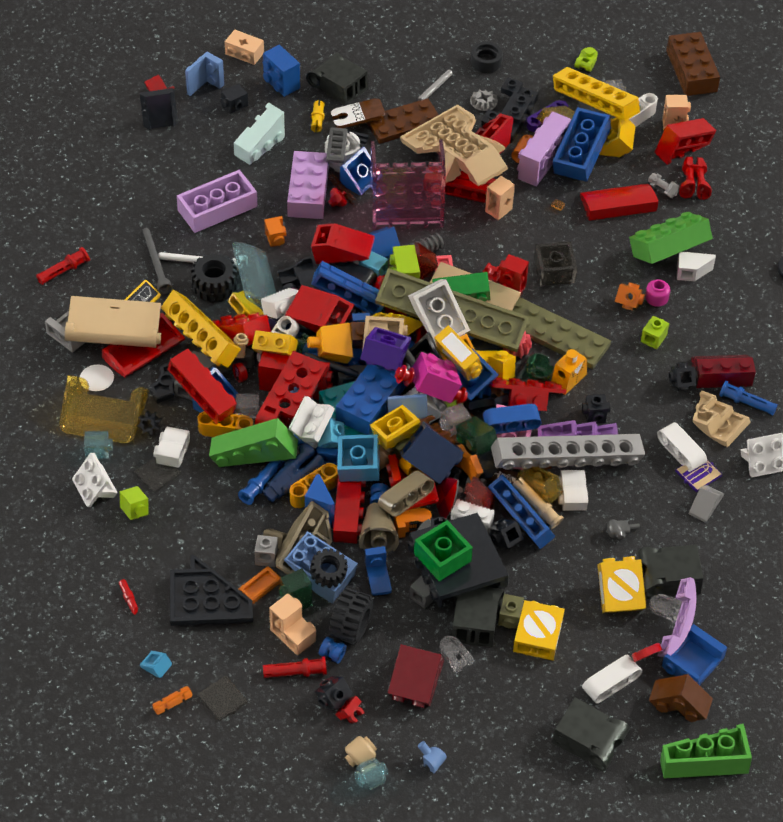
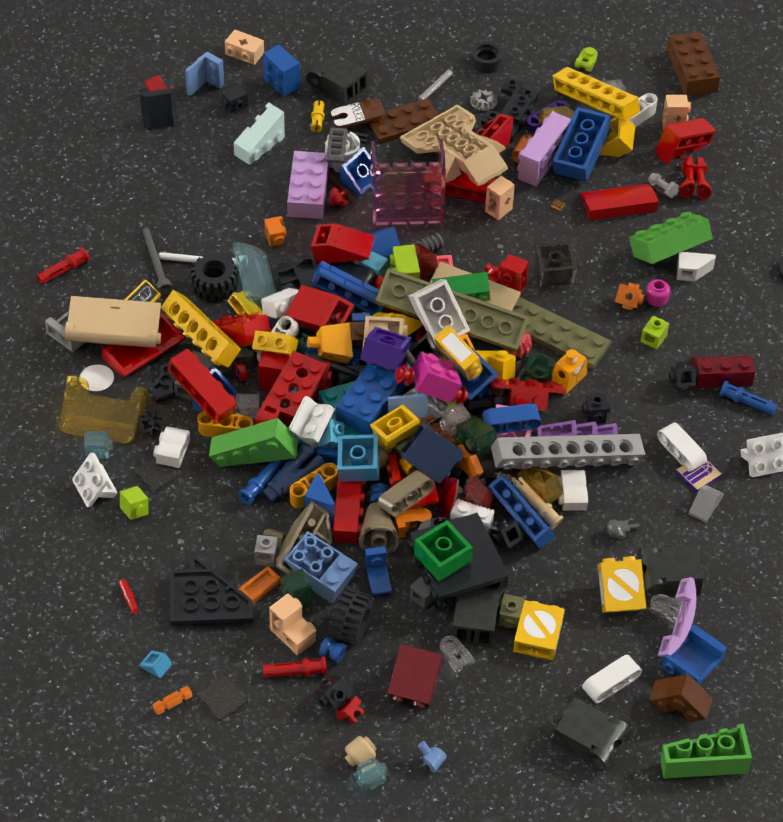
lavender brick [177,169,257,233] -> none
tan pin [233,333,249,358] -> none
black tyre [310,548,348,588] -> none
red tile [632,643,663,662] -> none
tan slope [693,391,751,447] -> none

